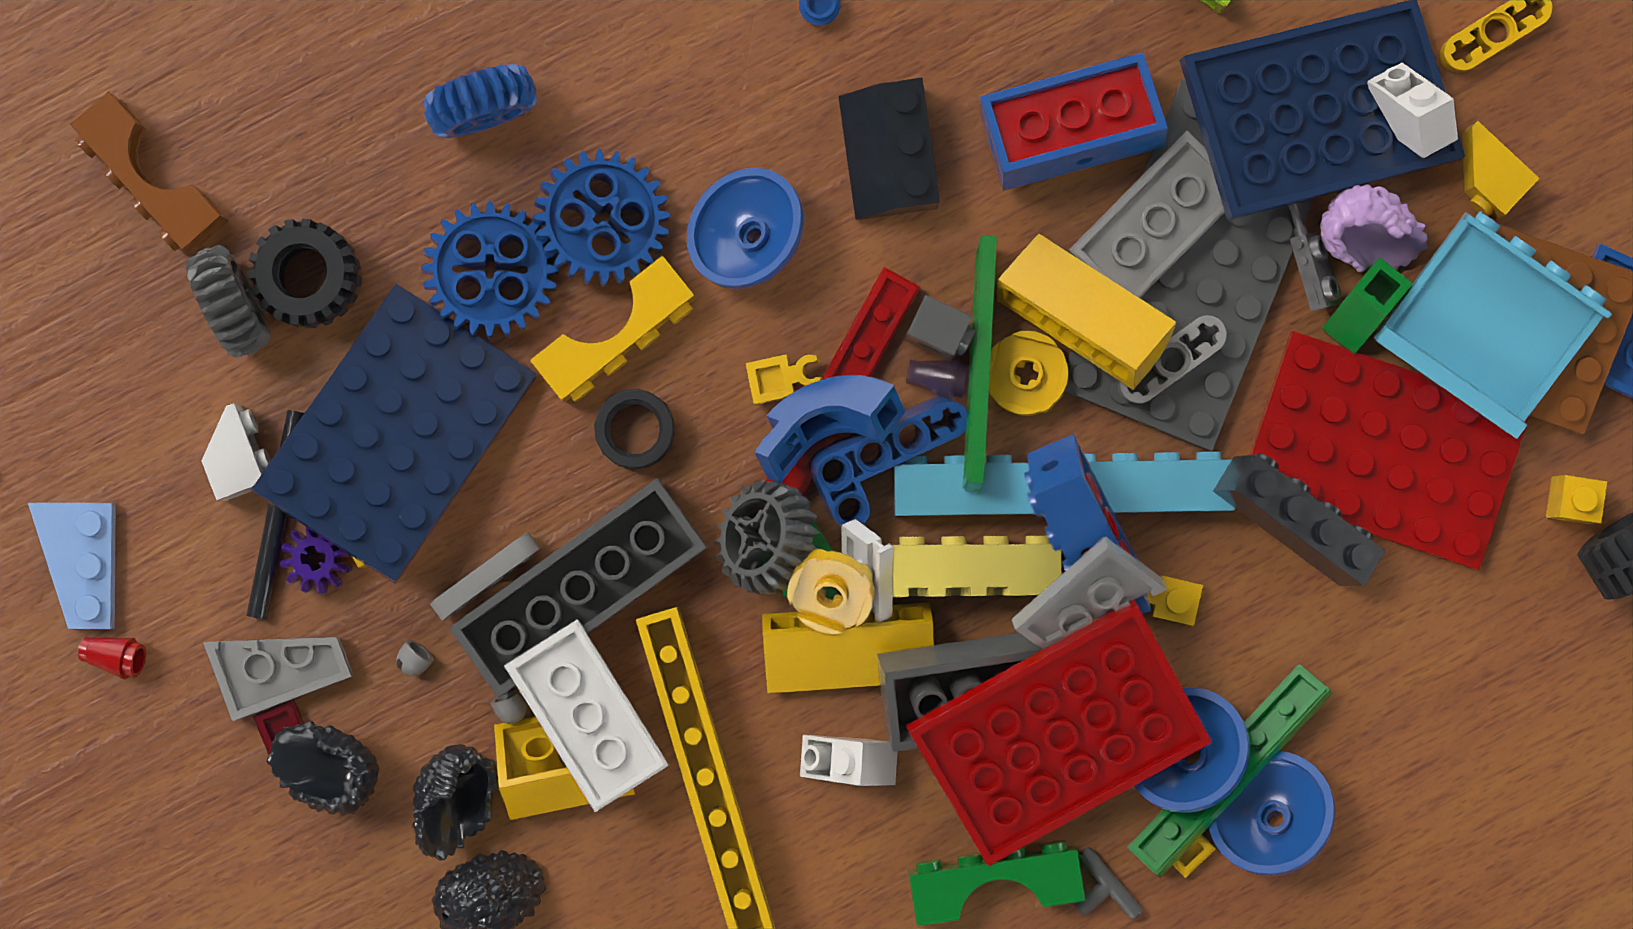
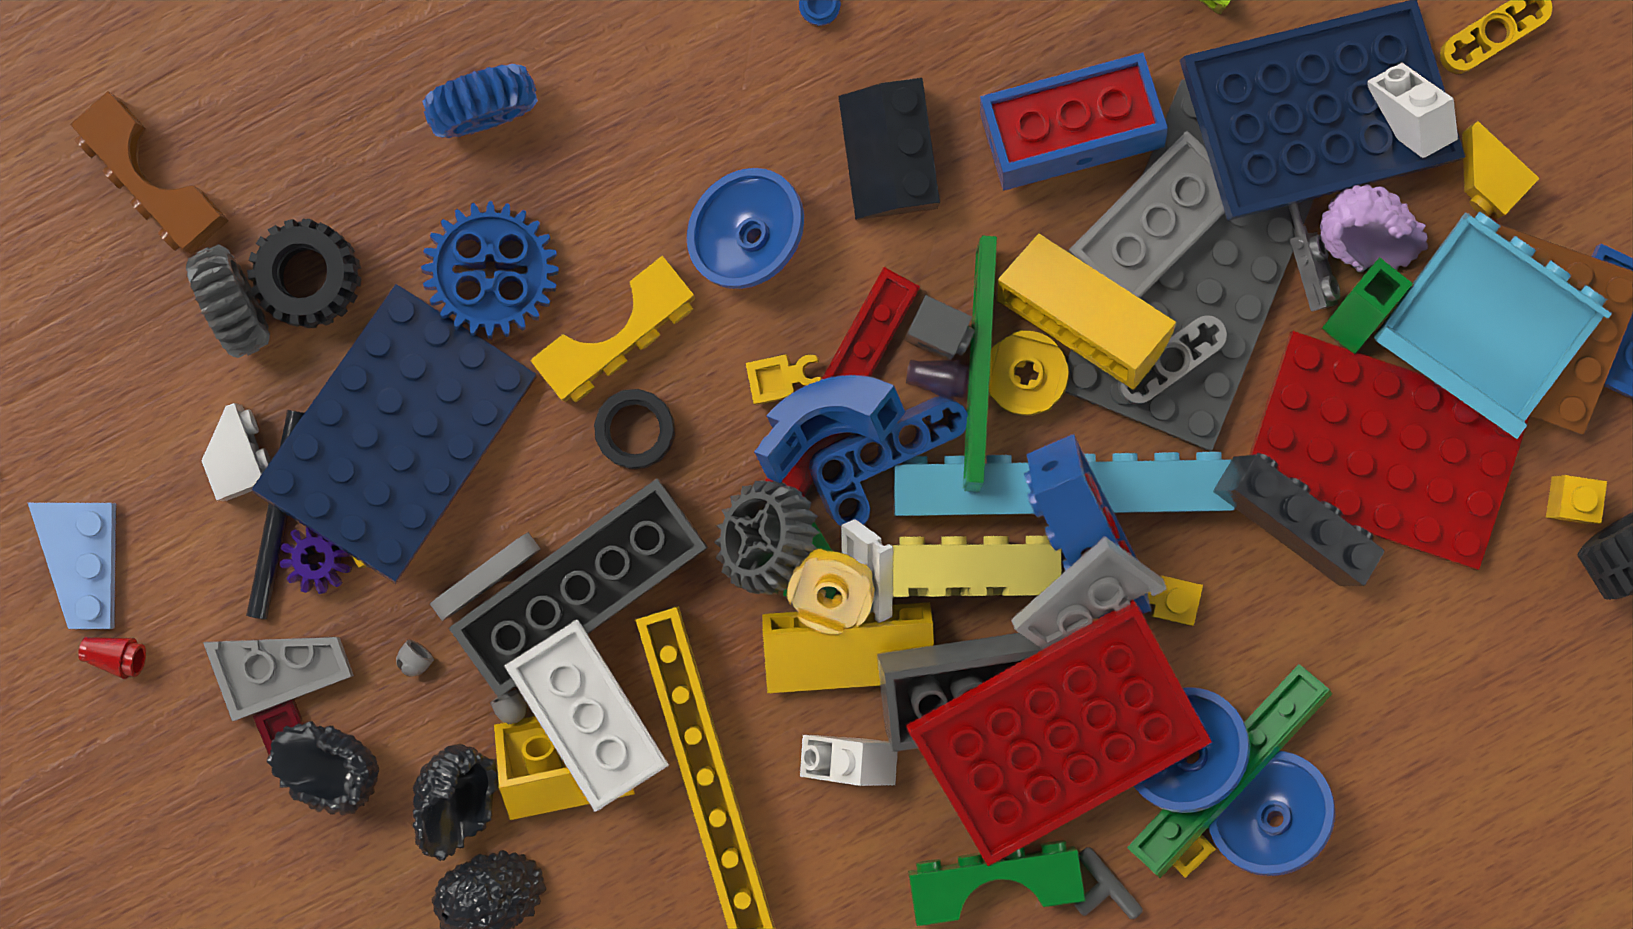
blue gear [533,149,670,287] -> none

